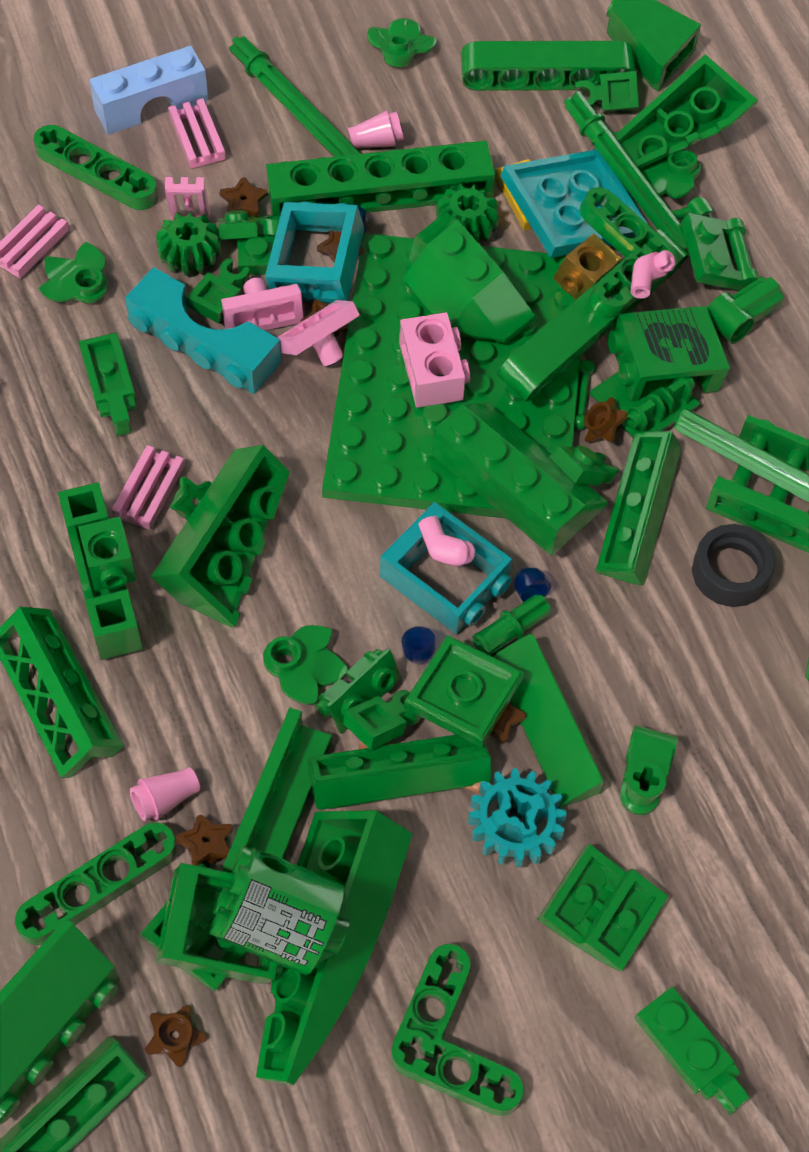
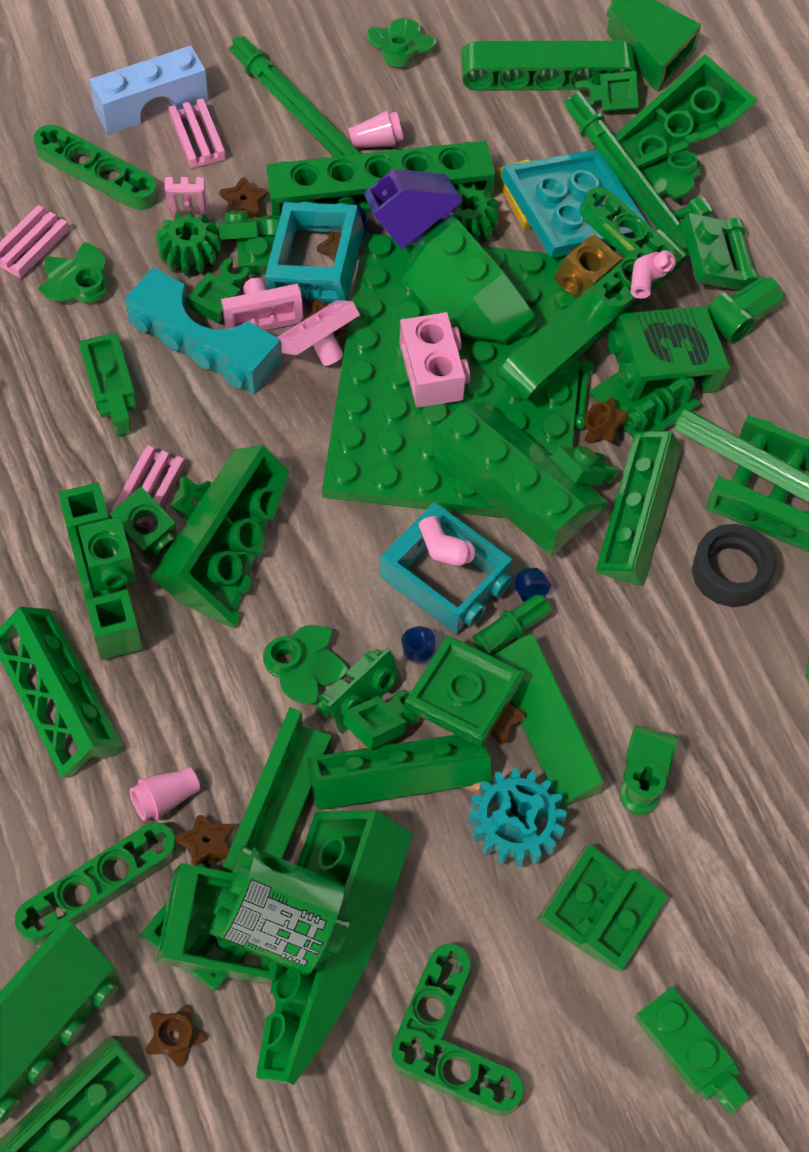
none -> green brick [109,486,177,558]
none -> dark purple slope [363,169,463,249]

